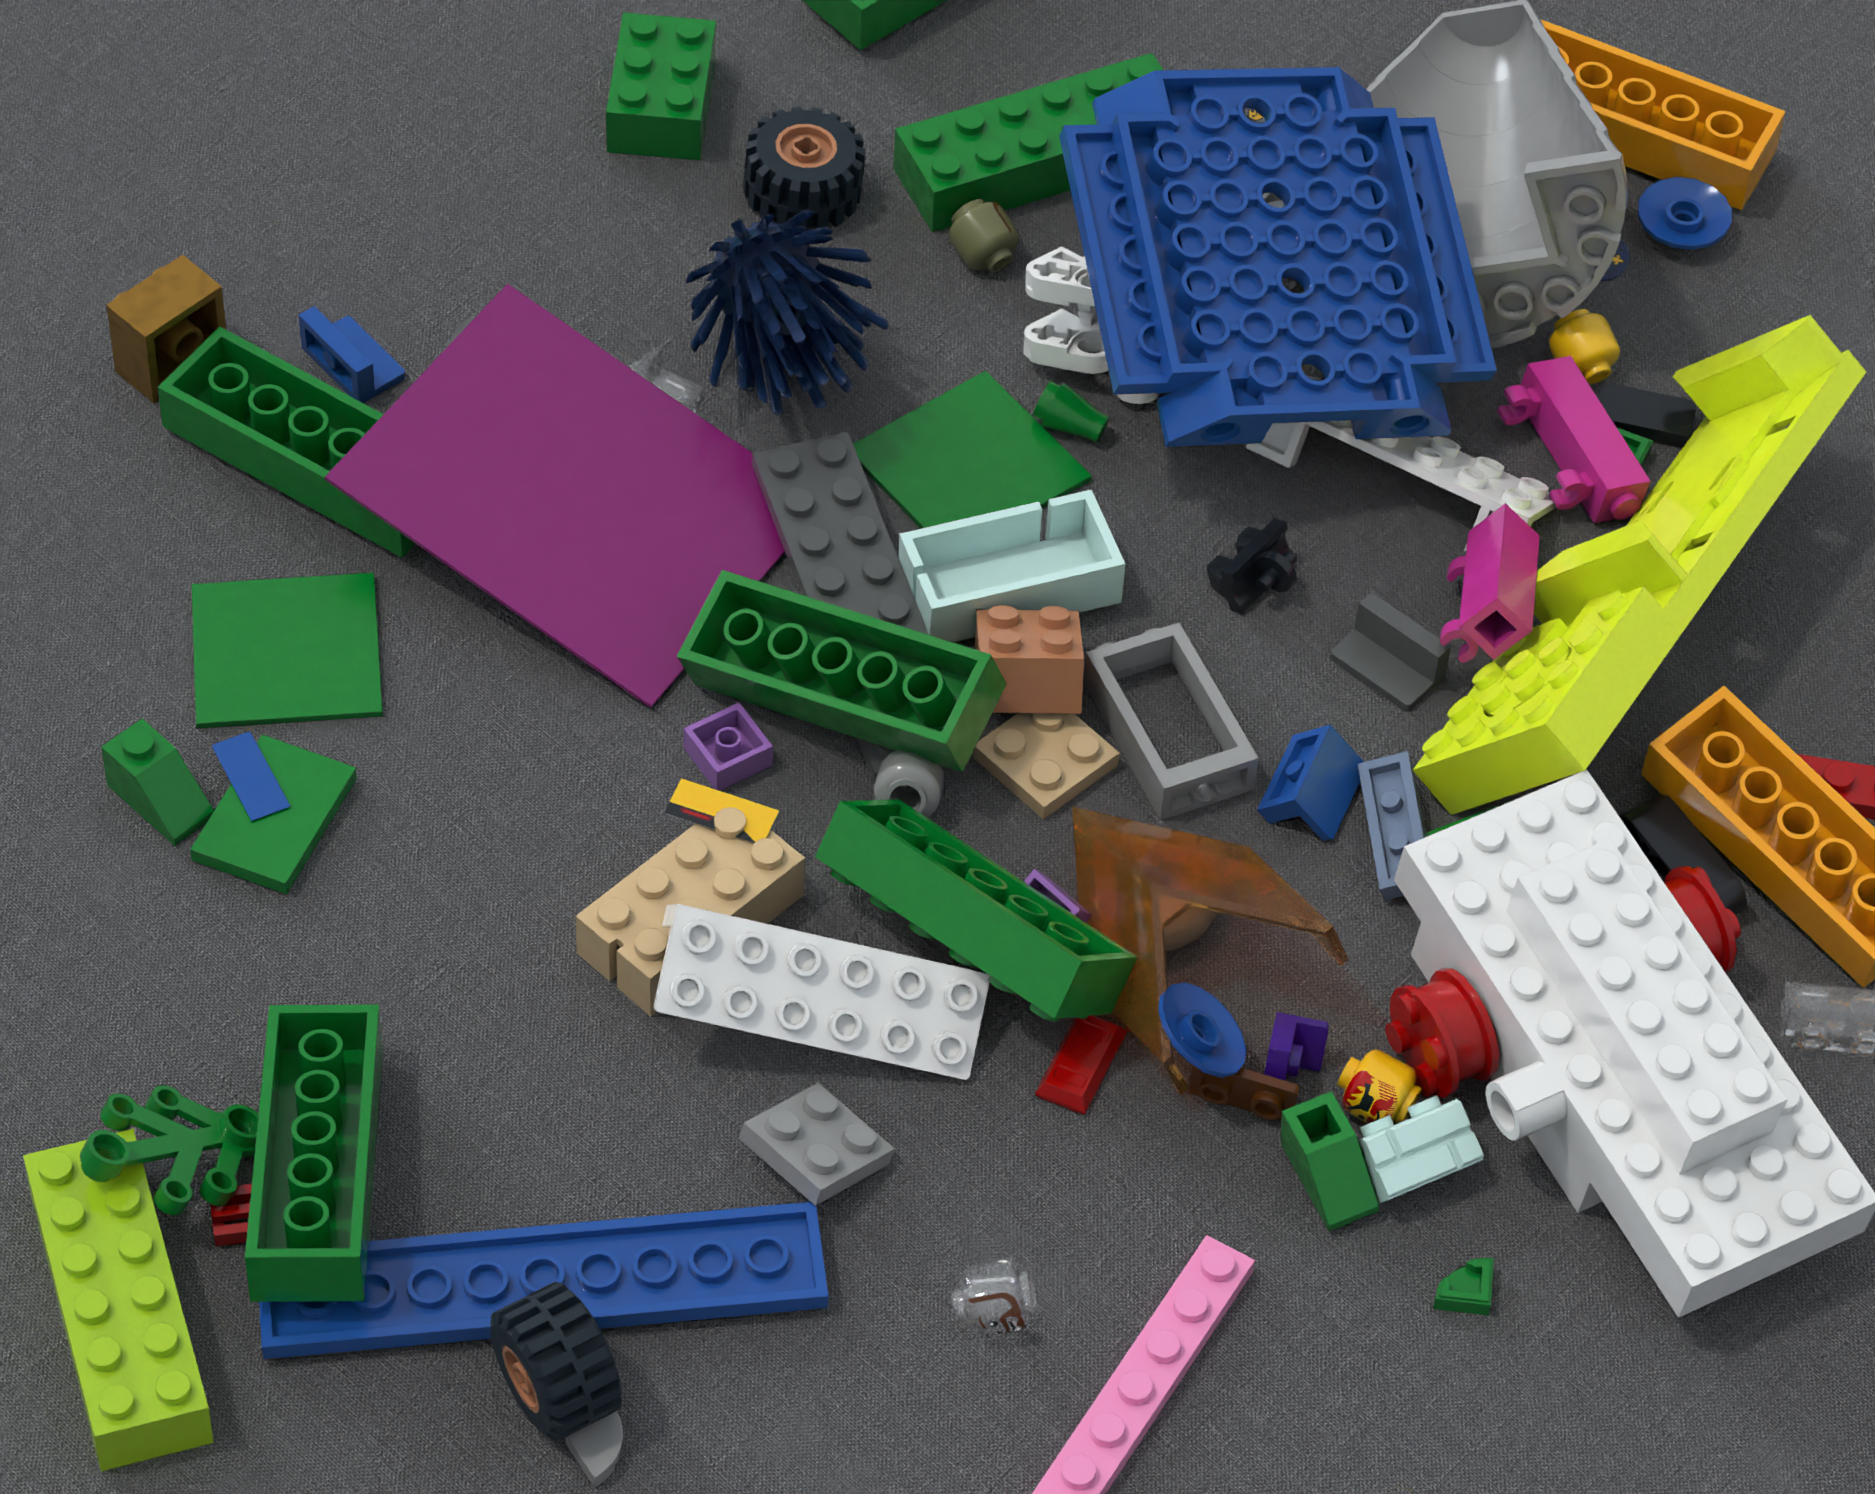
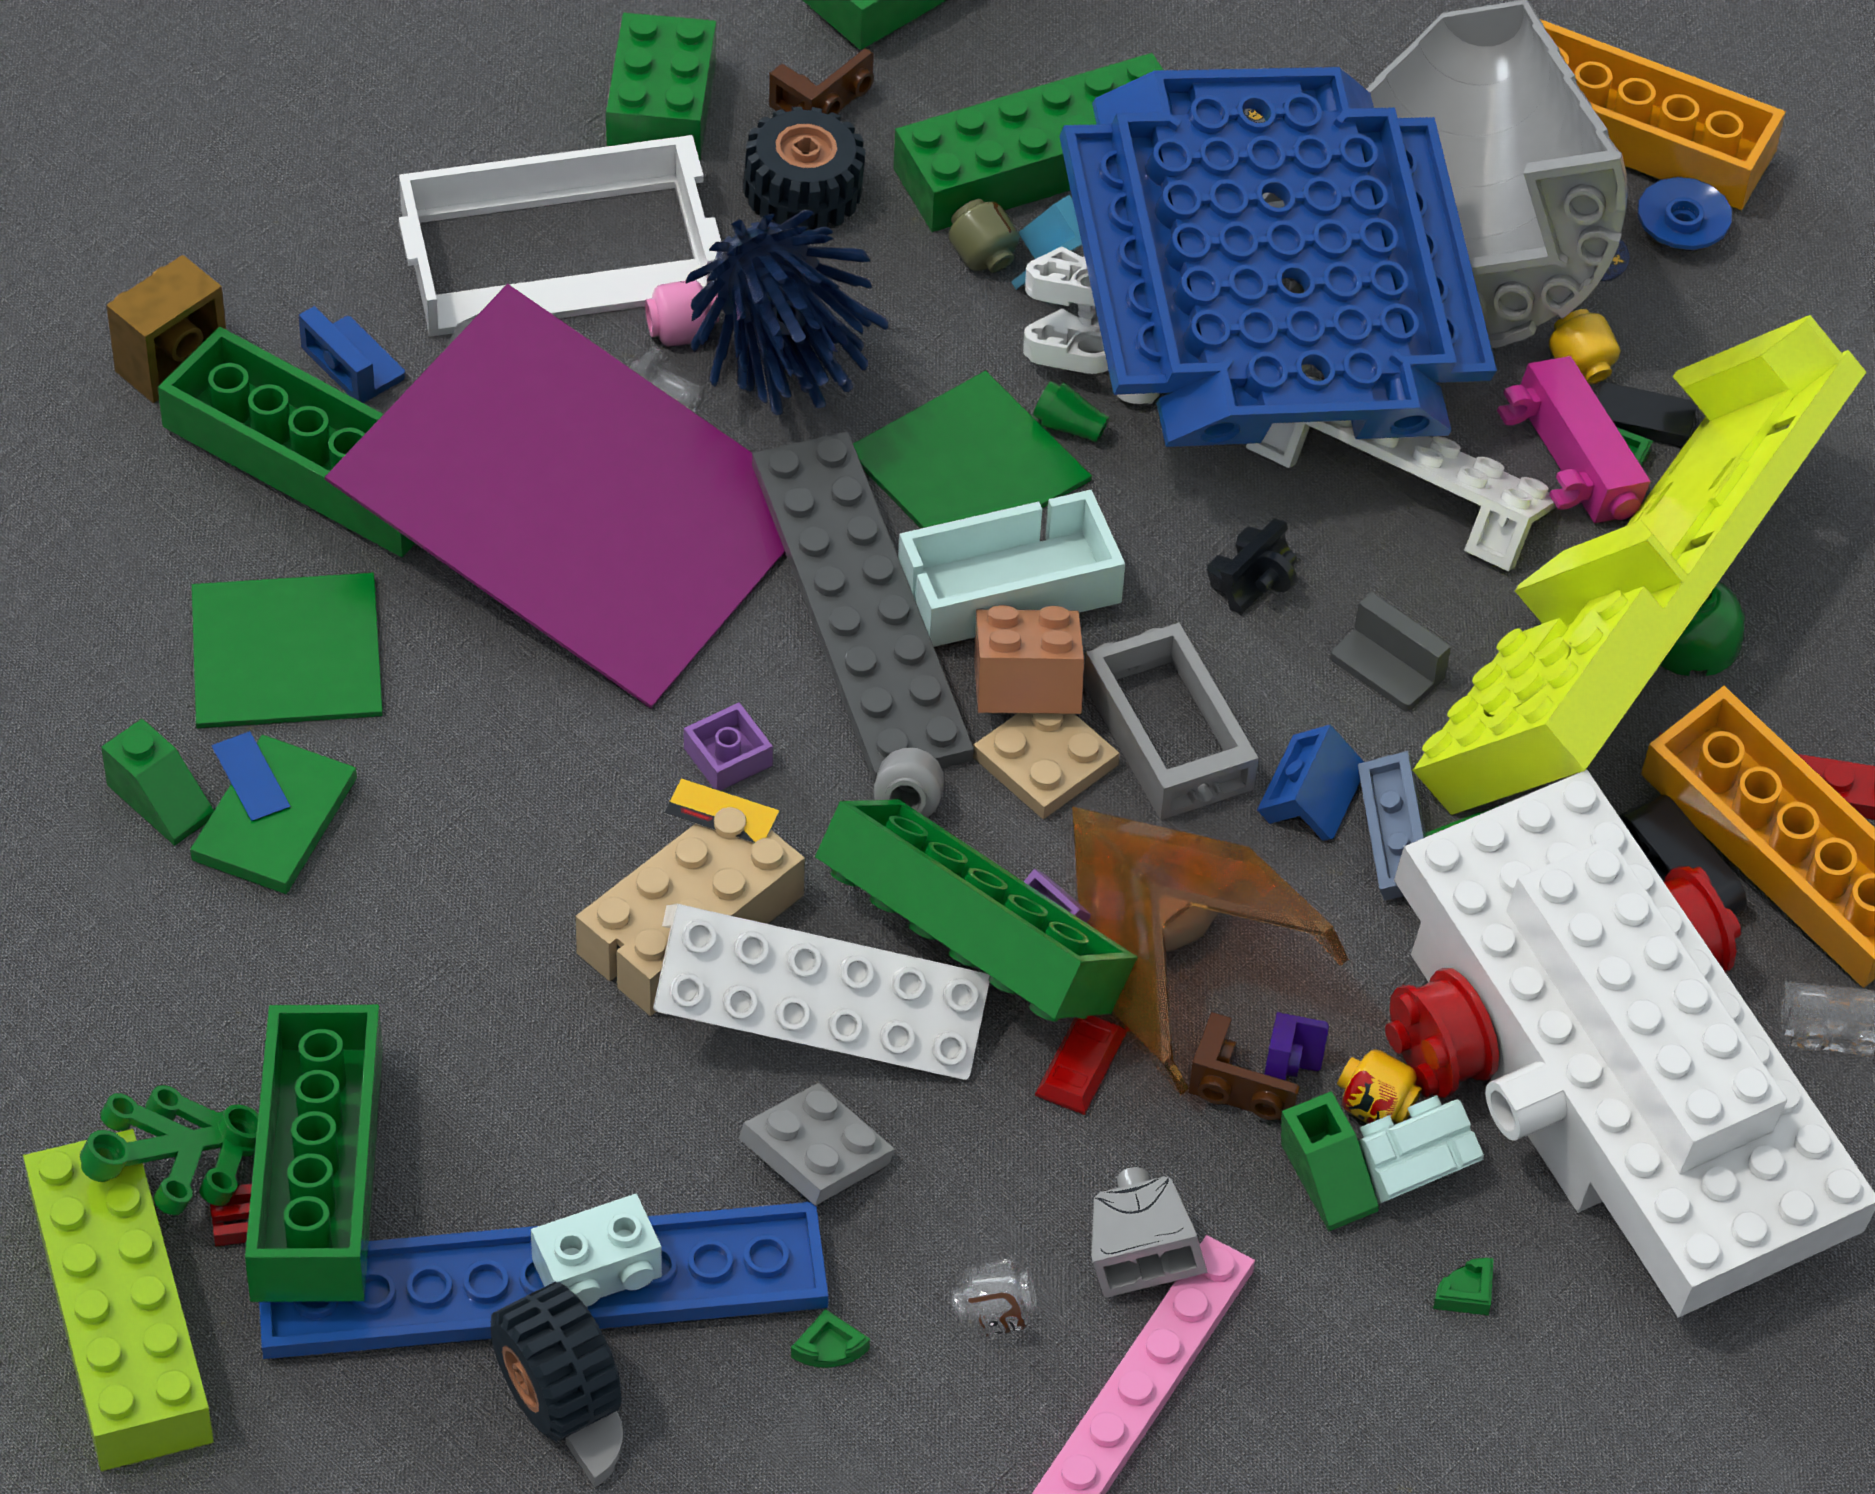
green brick [676,570,1007,772] -> none
blue dish [1158,982,1246,1078] -> none
dark pink brick [1440,503,1540,663] -> none
none -> white piece [399,135,721,337]
none -> light aqua brick [531,1193,662,1307]
none -> bright pink head [645,280,719,347]
none -> reddish brown bracket [769,48,874,115]
none -> green tile [791,1309,870,1368]
none -> medium azure panel [1011,195,1082,290]
none -> light grey torso [1091,1167,1208,1298]
none -> green cylinder [1660,582,1745,676]

